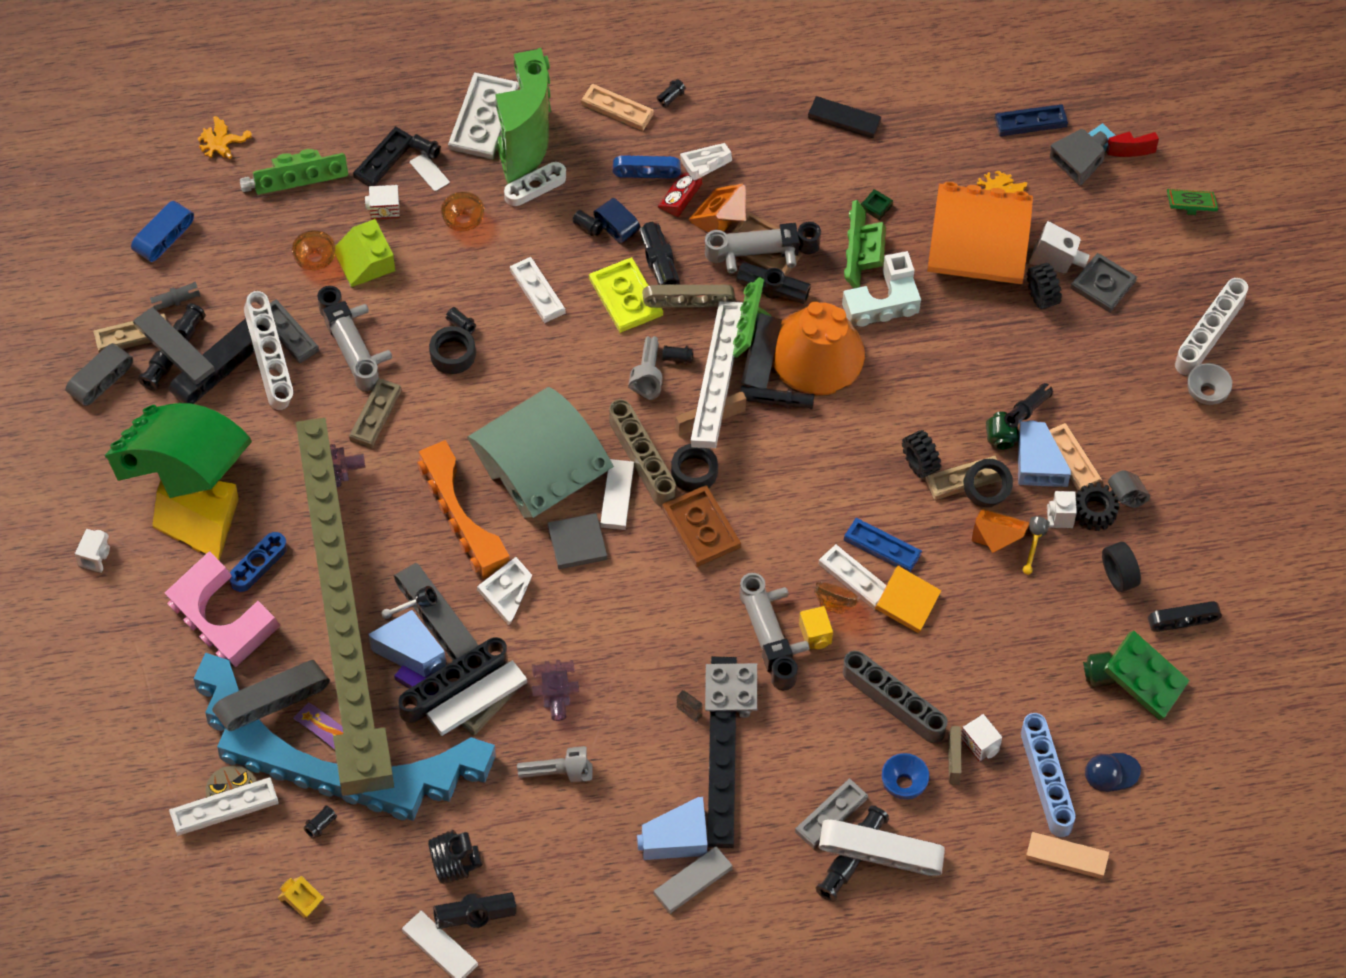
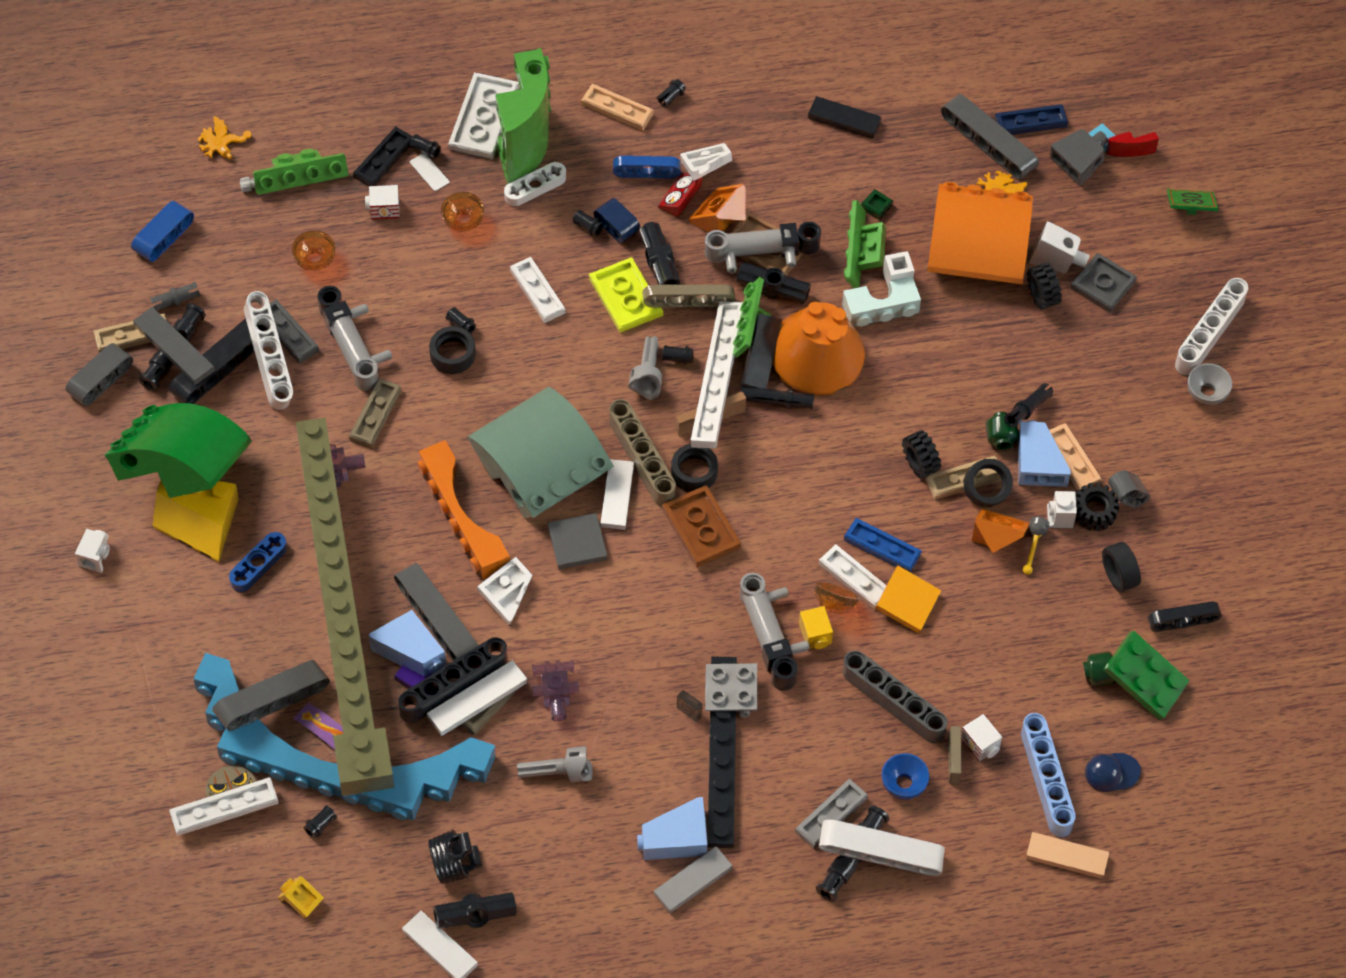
bright pink arch [165,551,281,667] -> none
lime slope [333,219,395,287] -> none
black hinge [382,586,437,619] -> none
none -> dark grey beam [941,94,1039,180]

